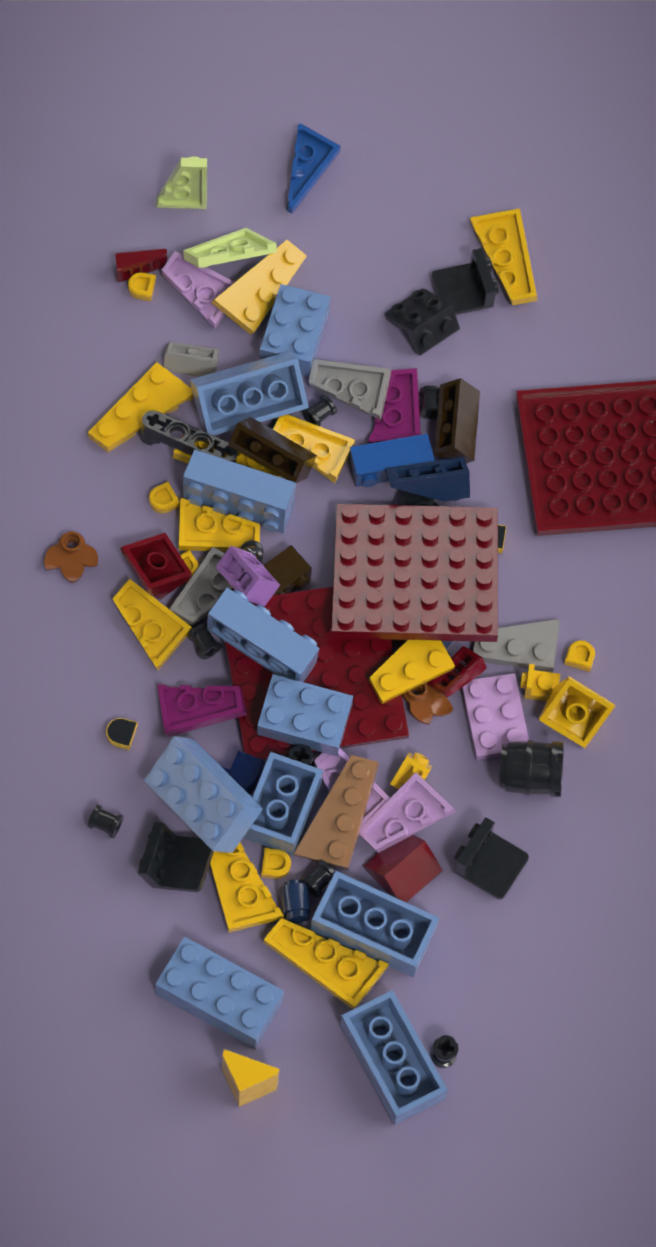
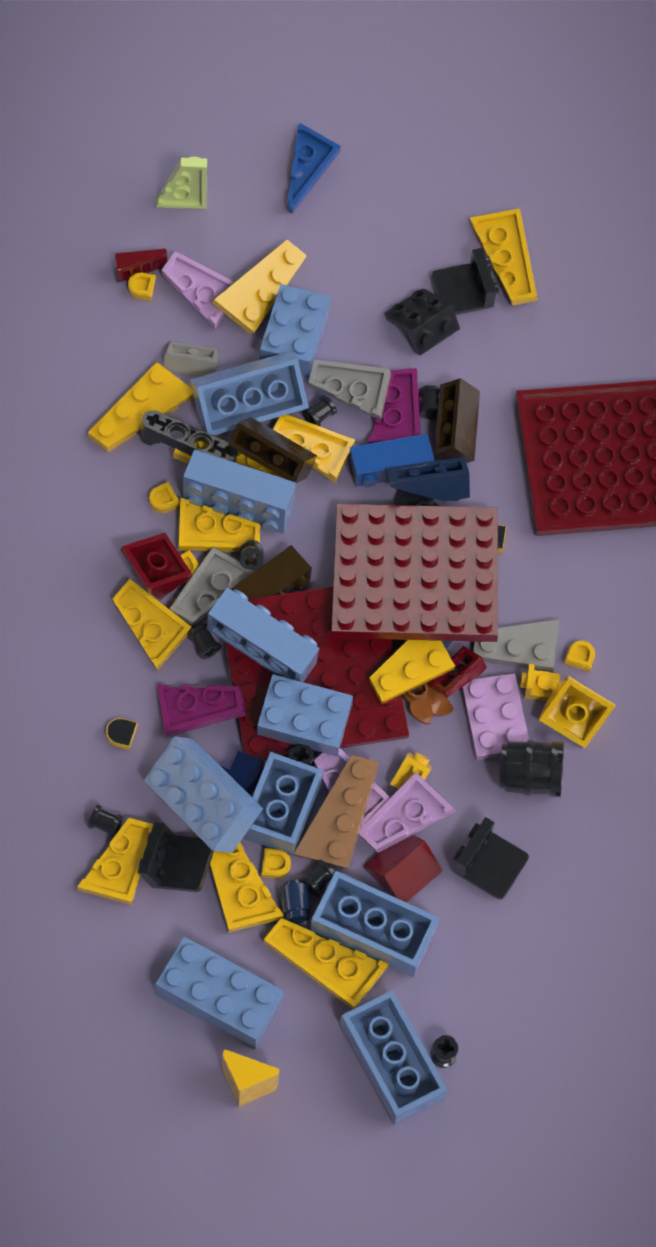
dark orange plate [44,531,98,583] -> none
yellowish green wing [183,228,277,268] -> none
medium lavender brick [216,546,280,606] -> none
none -> yellow wing [77,818,153,906]

